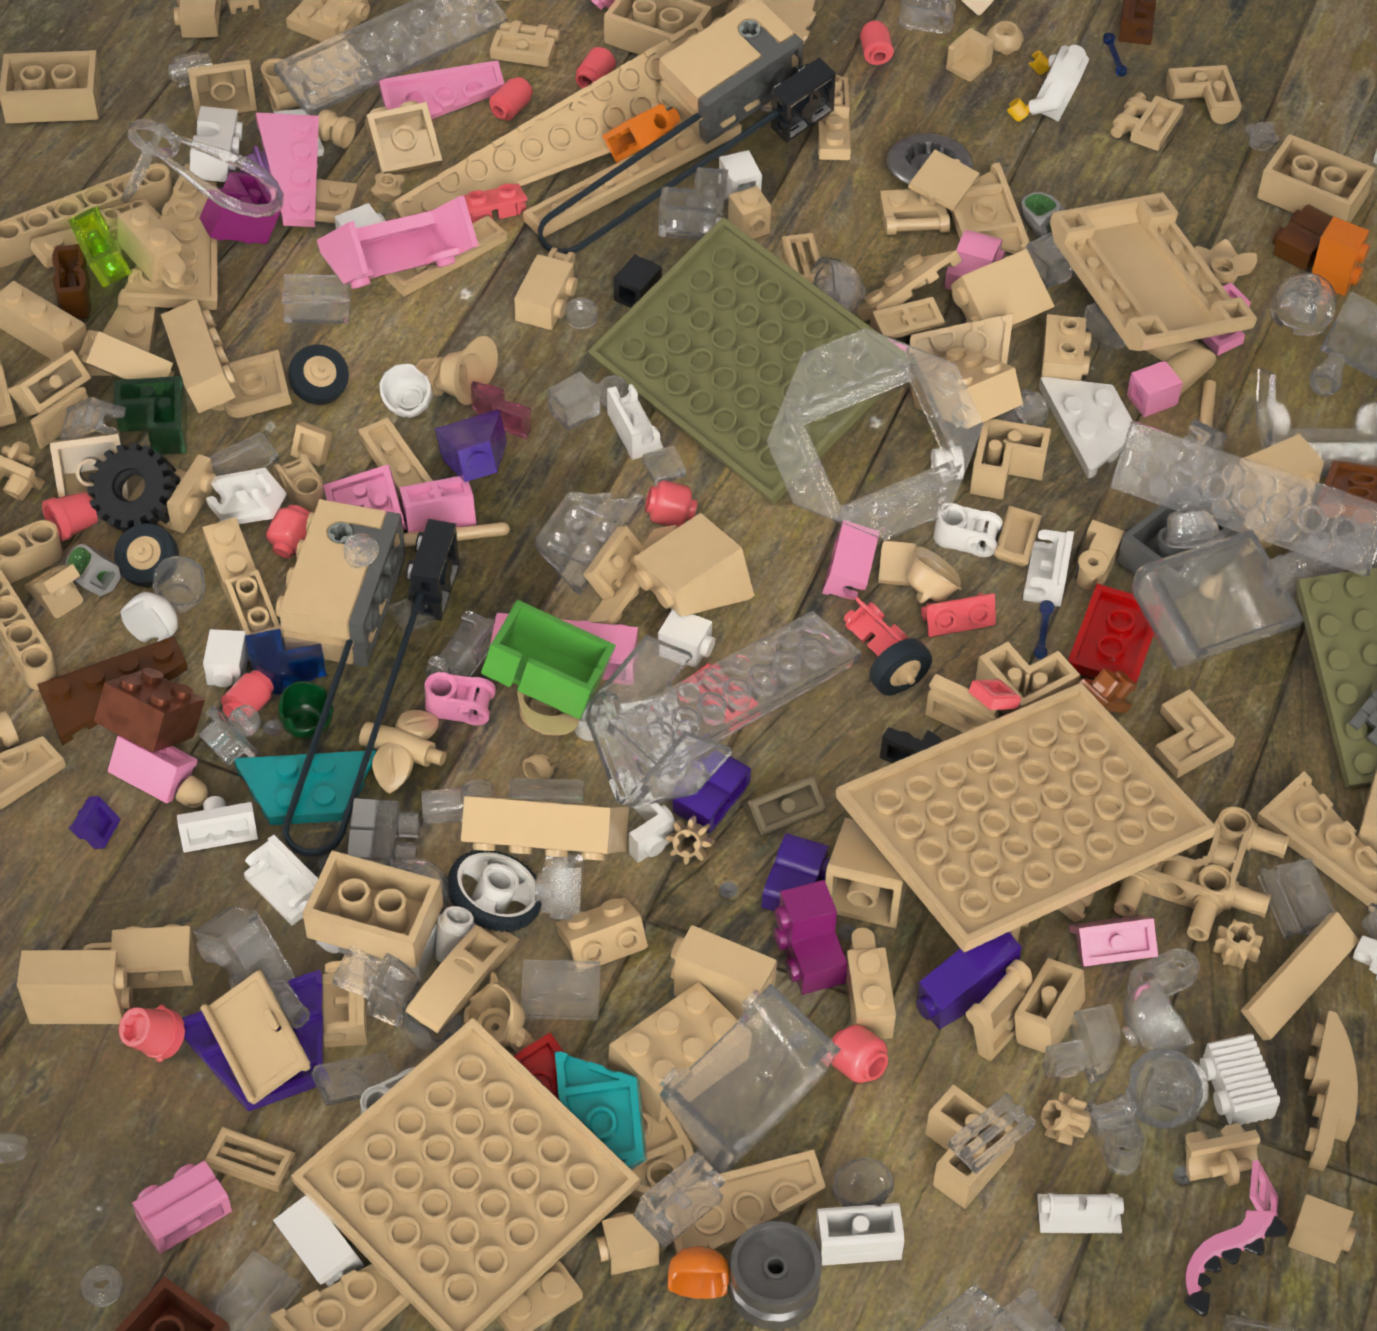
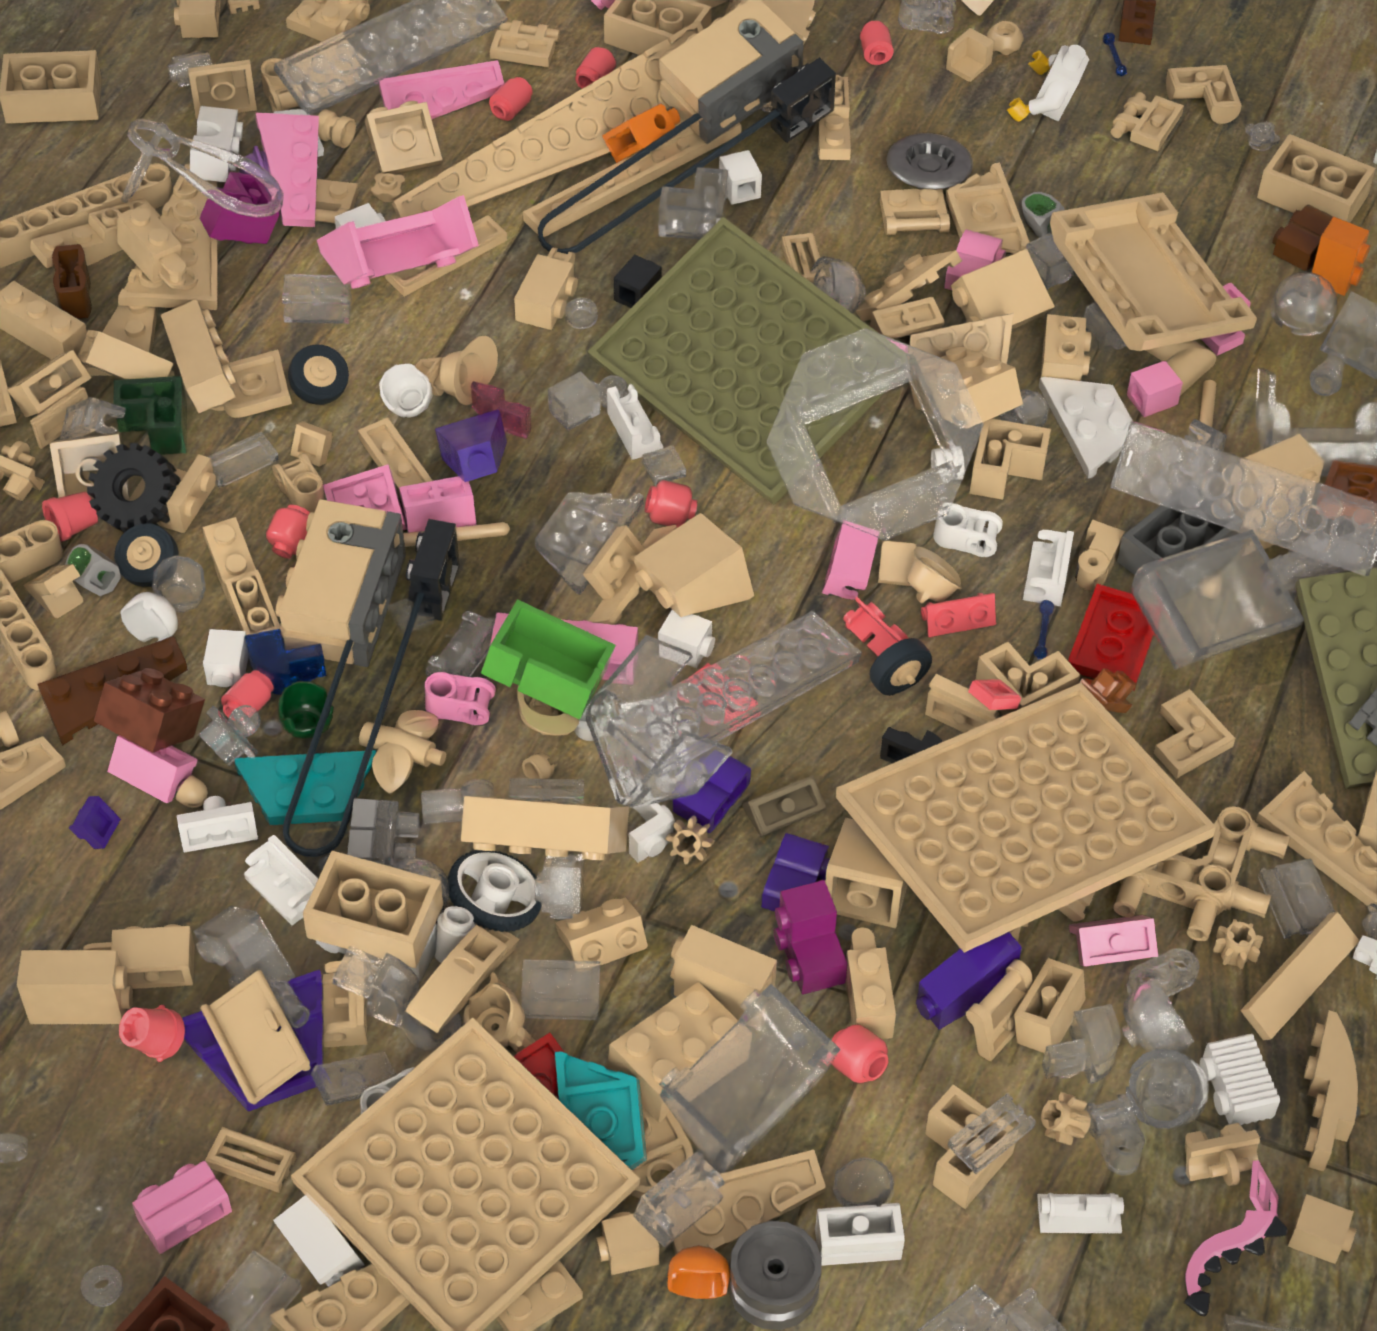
clear neon green brick [68,206,132,288] -> none
white hinge [206,468,287,524] -> none
clear plate [344,533,379,568] -> none
coral hinge [464,183,527,223] -> none
tan brick [728,186,771,239] -> none
tan piece [908,150,979,211] -> none
tan tile [994,506,1042,567] -> none
clear piece [1164,501,1225,548] -> none
tan plate [1195,239,1257,286] -> none

